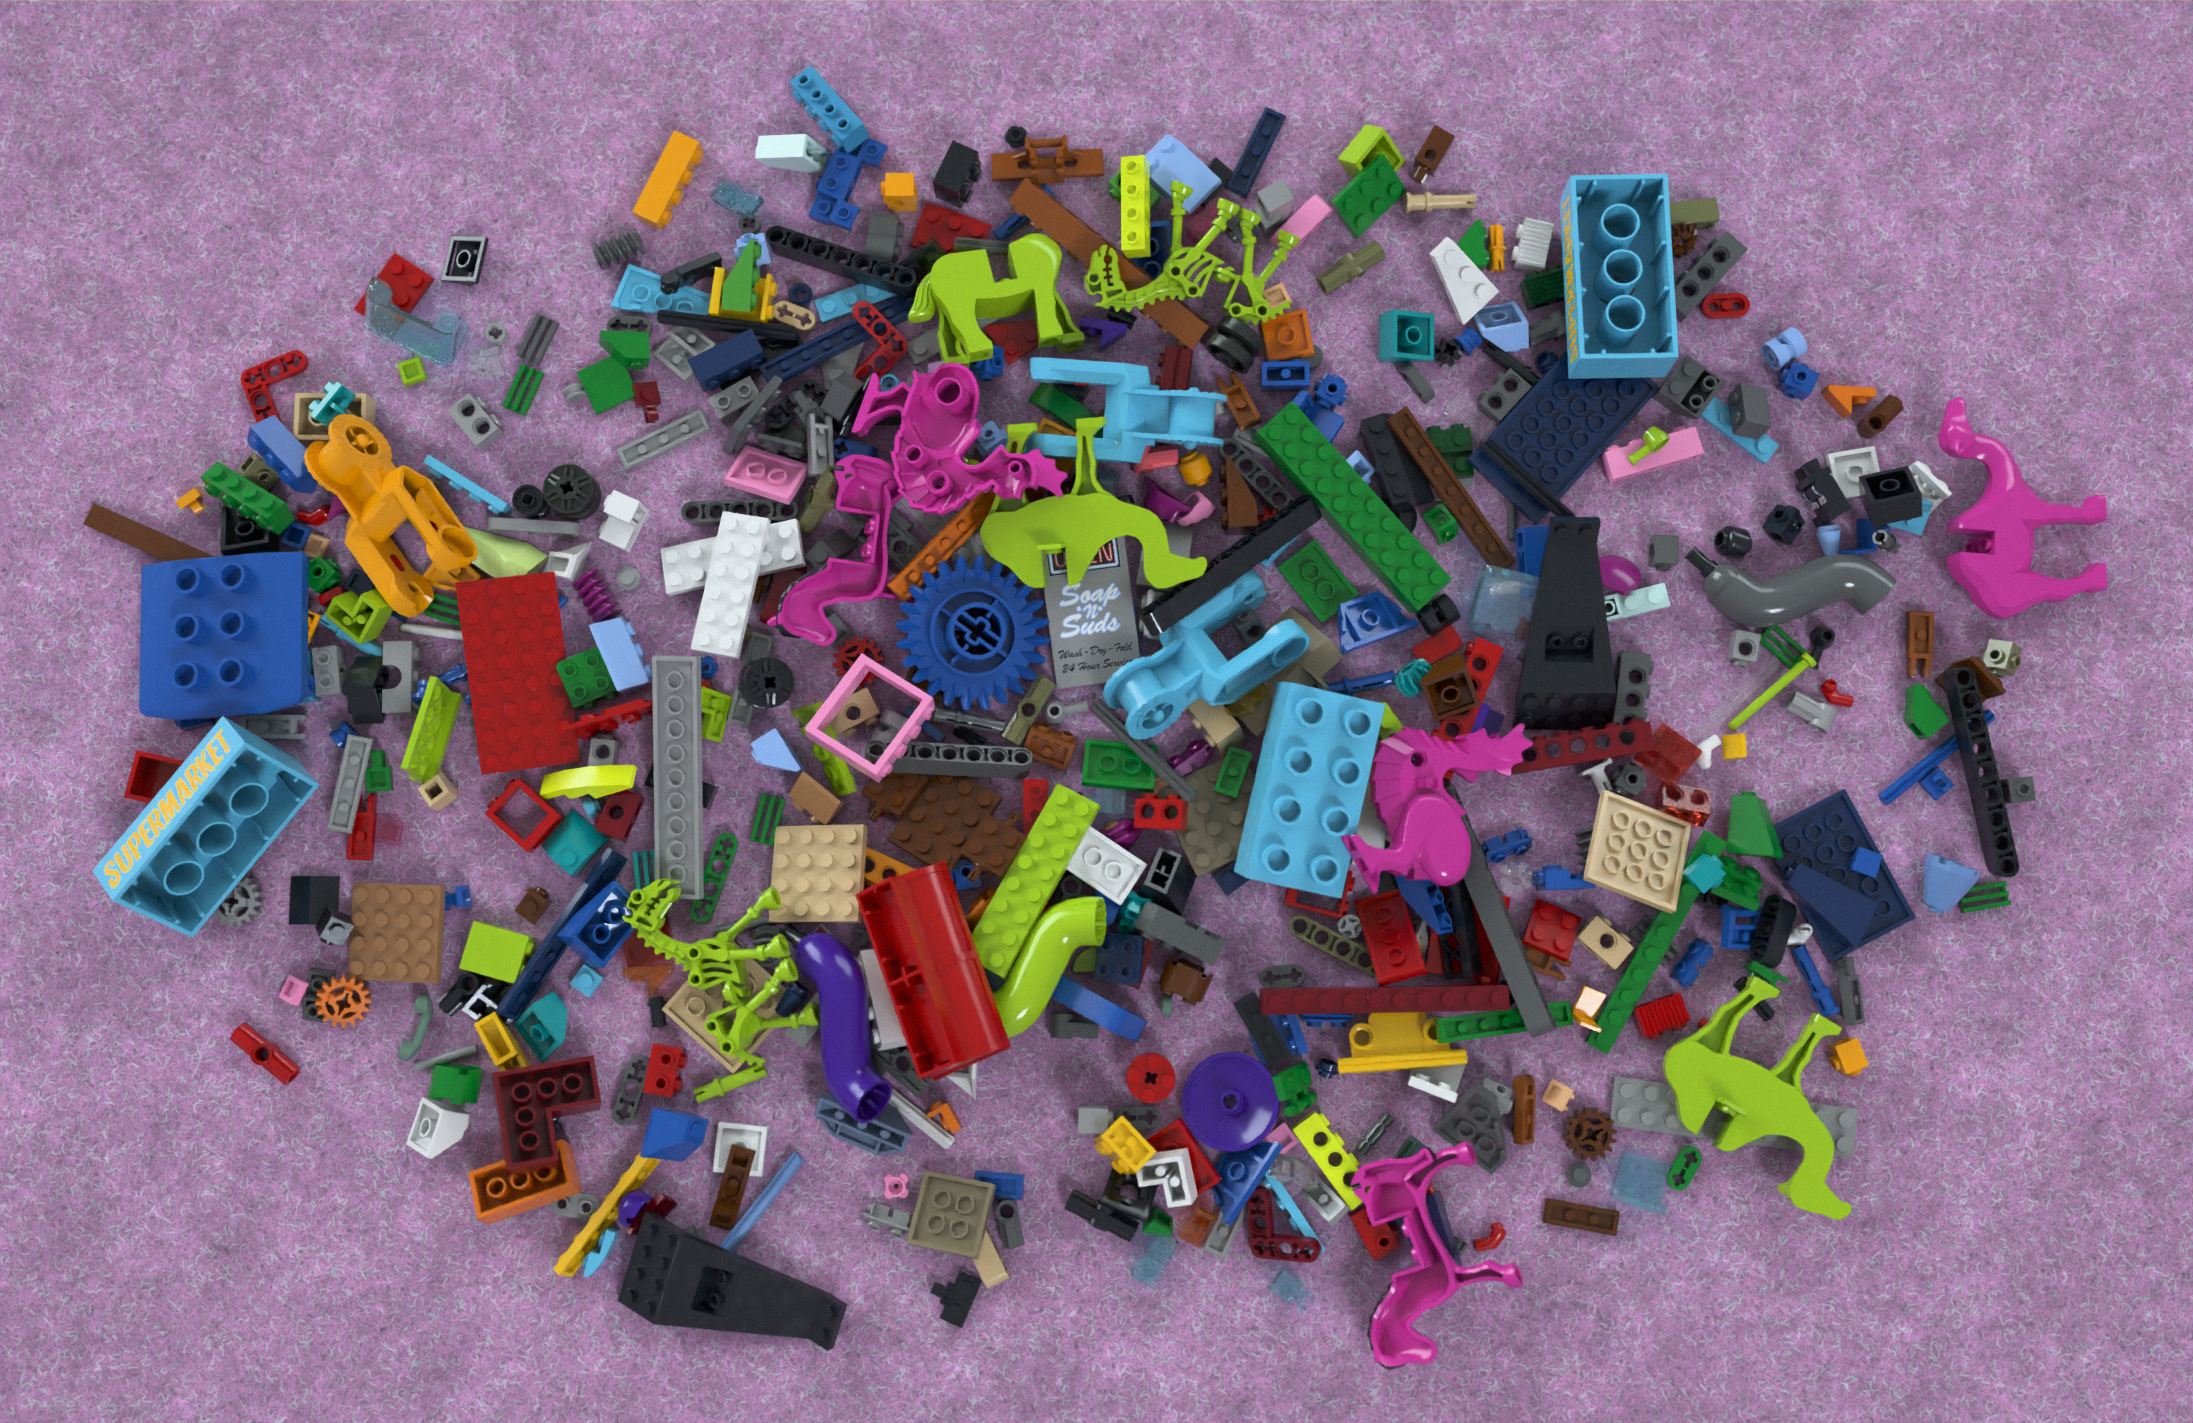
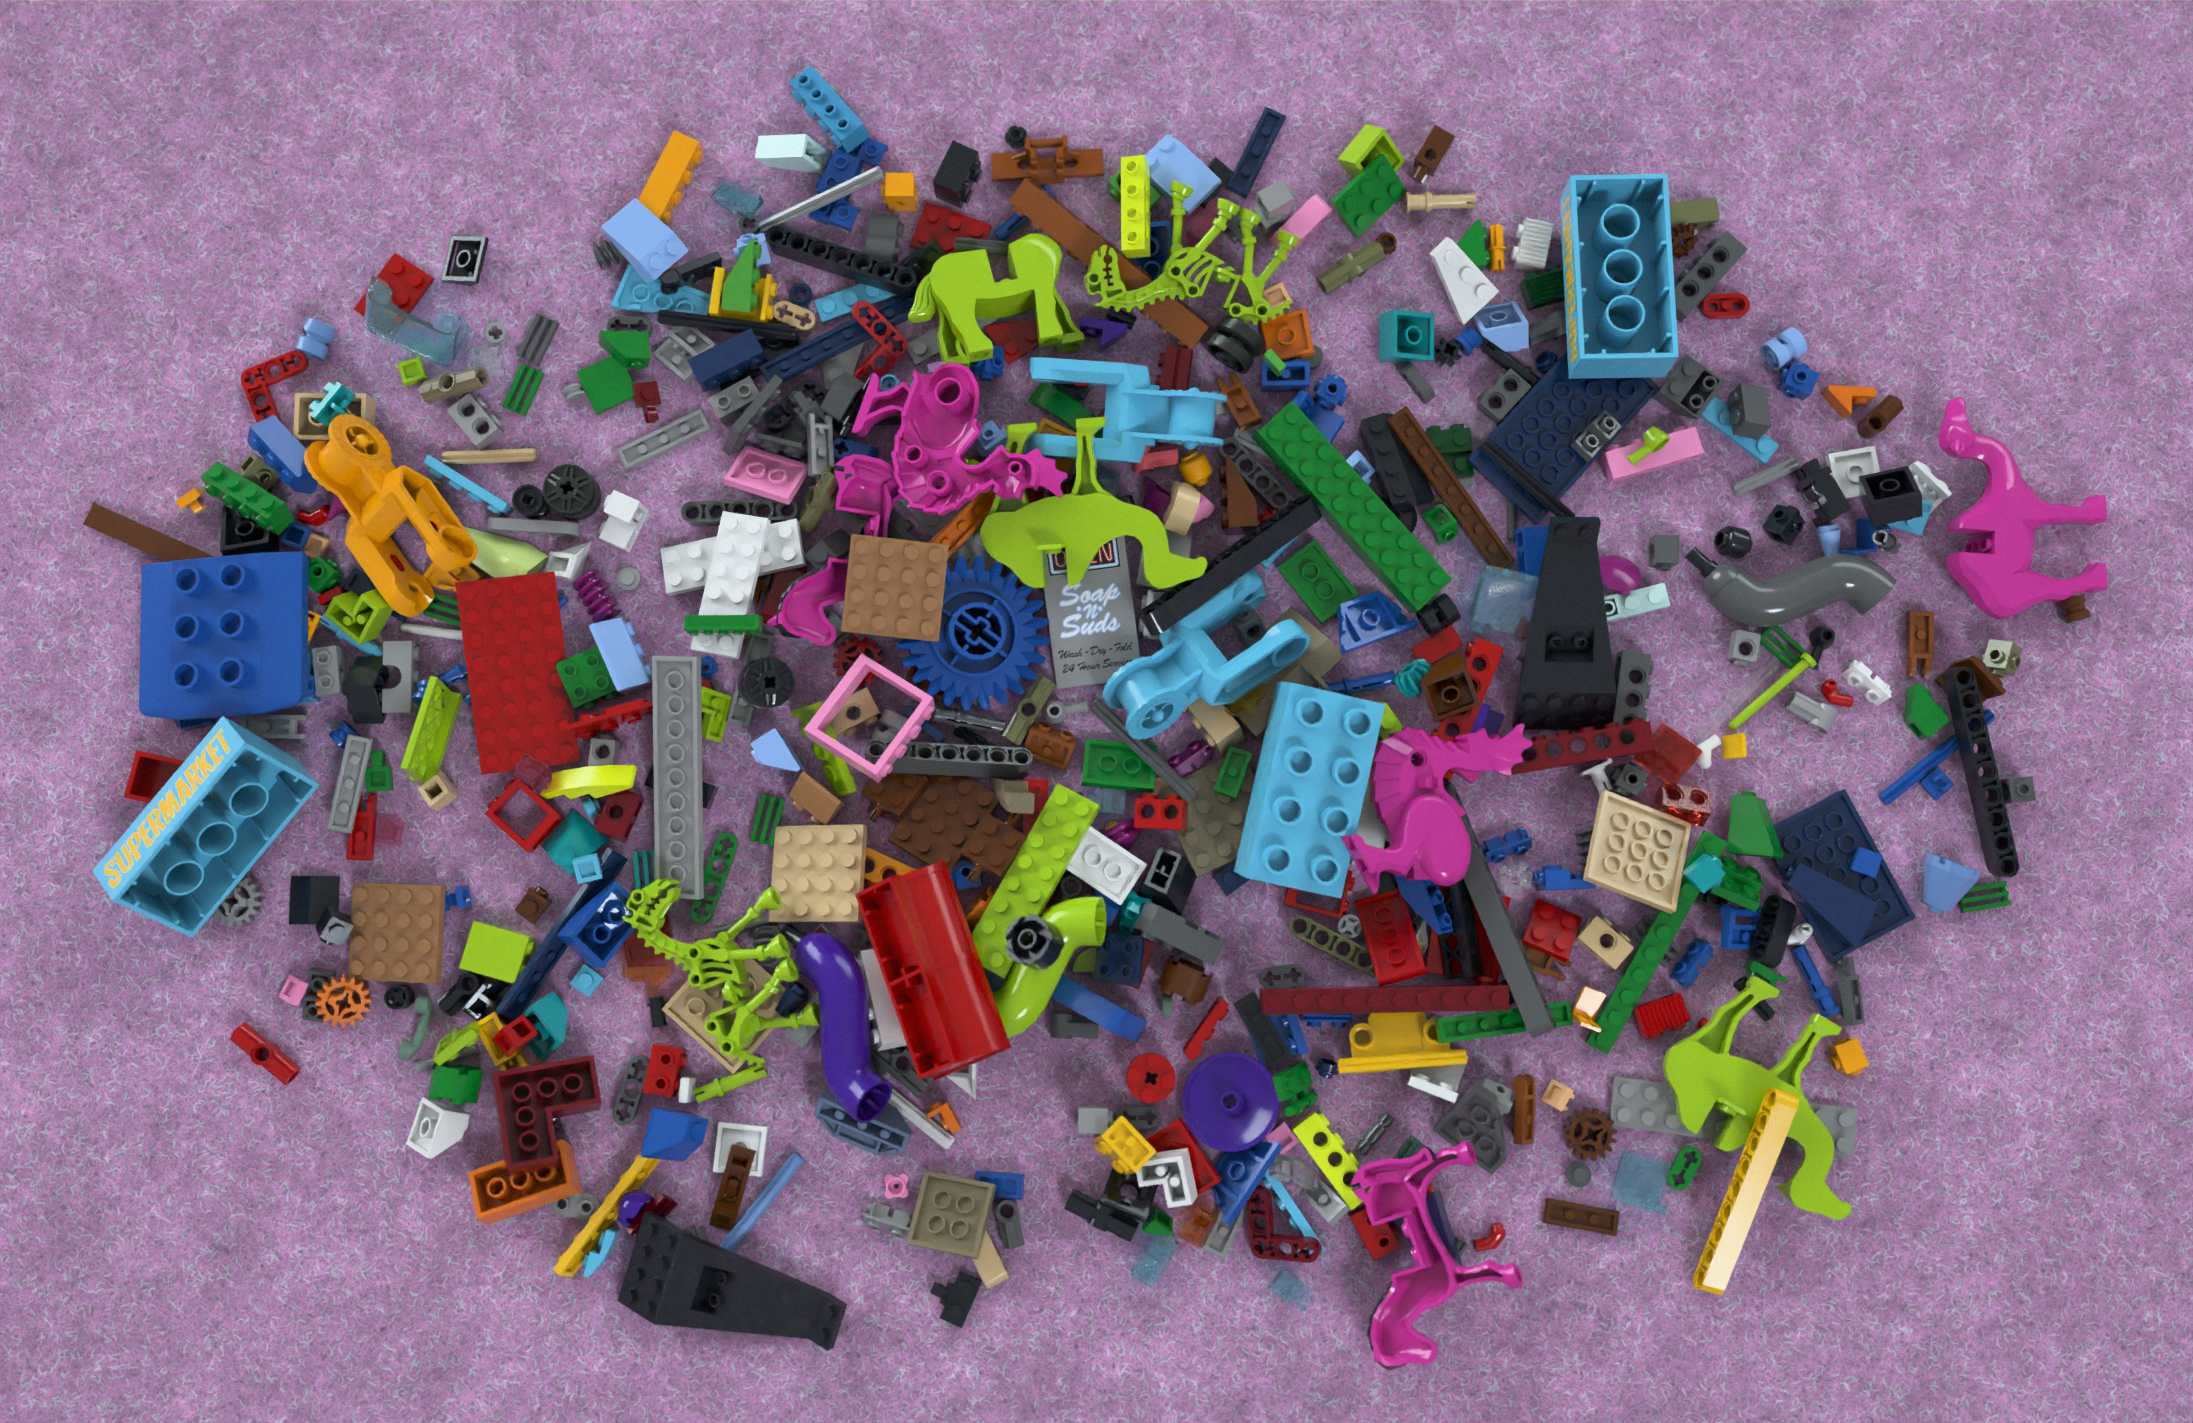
none -> medium blue wheel [295,318,337,361]
none -> black wheel [384,985,415,1009]
none -> dark tan piece [419,366,489,403]
none -> lime plate [433,1020,481,1066]
none -> tan axle [442,448,537,465]
none -> red brick [492,1014,538,1058]
none -> clear pink bracket [511,753,552,795]
none -> medium azure plate [572,853,603,884]
none -> light blue slope [600,198,689,284]
none -> white tile [678,1076,697,1103]
none -> green piece [684,614,763,636]
none -> light grey axle [759,166,884,234]
none -> medium nougat plate [841,534,949,642]
none -> dark tan slope [992,778,1035,813]
none -> black brick [1005,915,1065,970]
none -> tan brick [1163,481,1201,536]
none -> red hinge [1183,997,1229,1060]
none -> bright green tile [1262,349,1286,377]
none -> reddish brown plate [1375,232,1397,255]
none -> dark grey slope [1570,410,1621,462]
none -> yellow beam [1693,1087,1799,1295]
none -> light grey axle [1731,458,1799,496]
none -> white hinge [1841,659,1892,706]
none -> reddish brown wheel [2059,594,2091,623]

